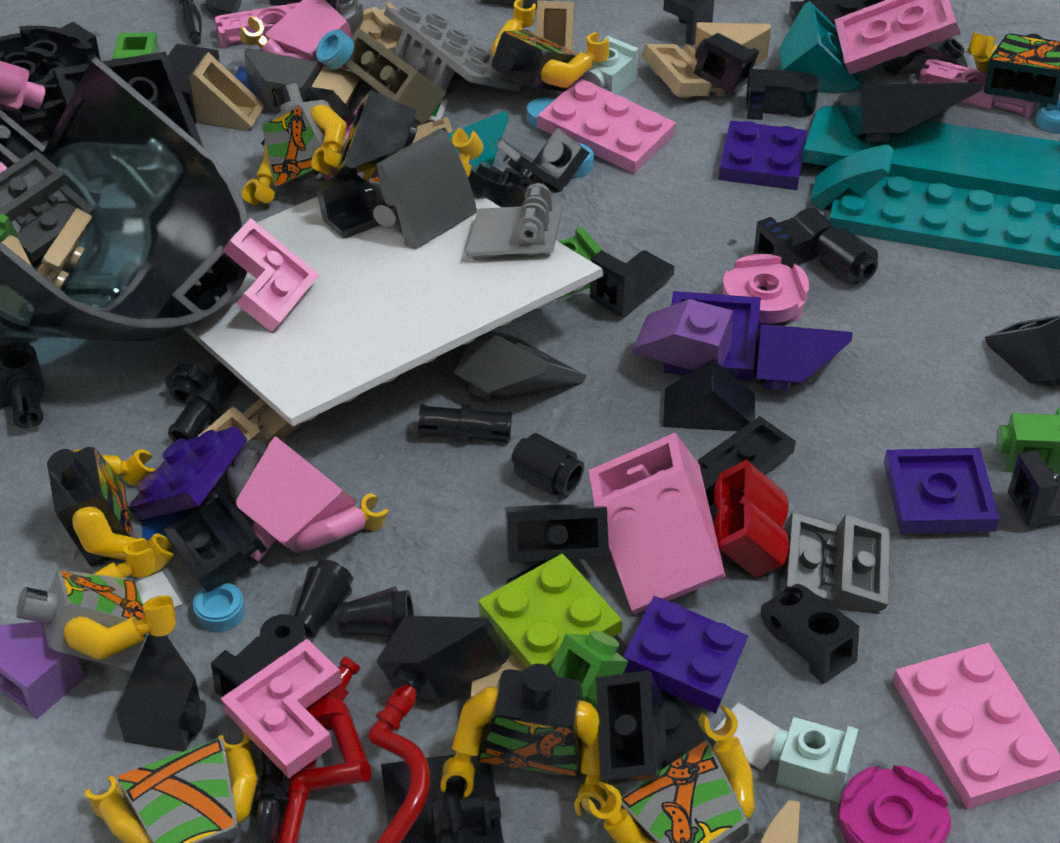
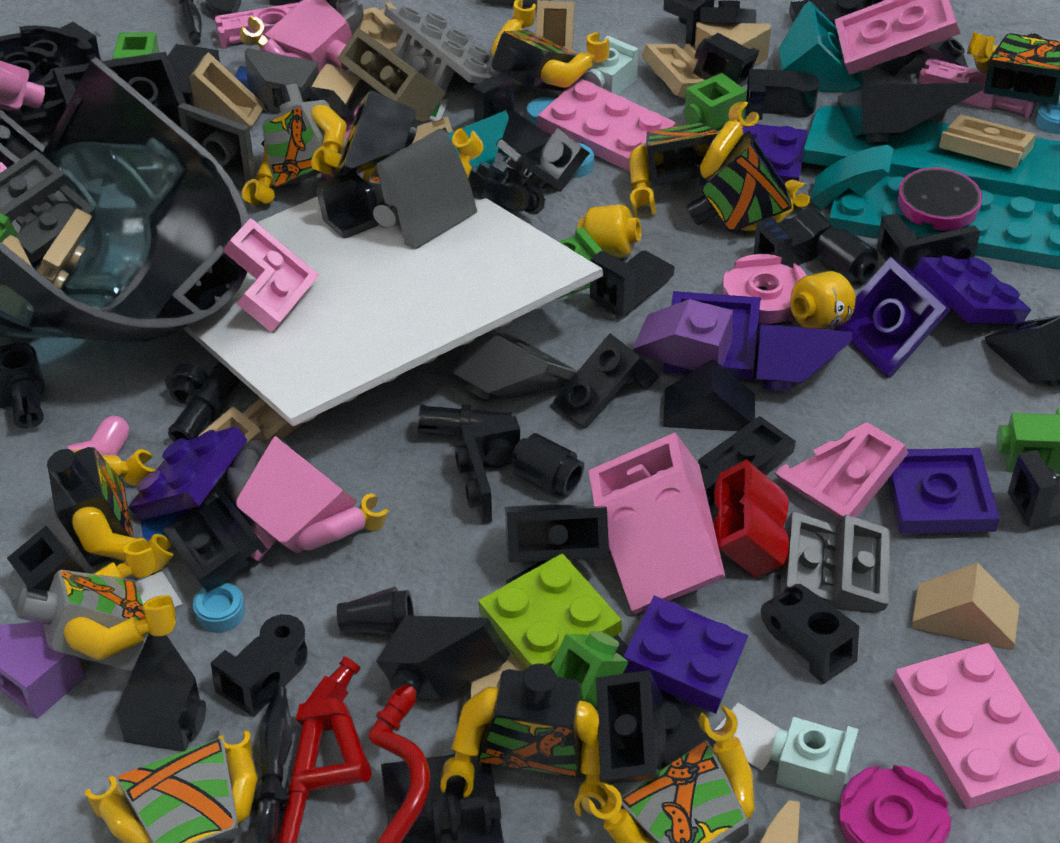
bright pink plate [221,639,342,778] -> none
black cone [293,559,354,637] -> none
medium azure tile [316,29,354,70] -> none
light grey hinge [466,183,563,258] -> none
none -> black brick [7,526,87,591]
none -> bright pink arm [67,416,129,456]
none -> dark grey slope [178,103,257,191]
none -> black bracket [454,416,520,524]
none -> black bracket [473,72,551,157]
none -> black bracket [554,333,659,428]
none -> yellow head [578,204,642,259]
none -> torso [629,123,720,218]
none -> bright green brick [684,73,747,129]
none -> torso [687,102,810,232]
none -> black plate [700,0,757,23]
none -> bright pink wing [775,422,908,520]
none -> yellow head [790,271,856,330]
none -> dark purple slope [838,257,950,378]
none -> black bracket [876,213,980,273]
none -> black tile [897,167,982,231]
none -> tan slope [911,563,1020,650]
none -> dark purple plate [913,256,1031,323]
none -> tan plate [939,114,1036,168]

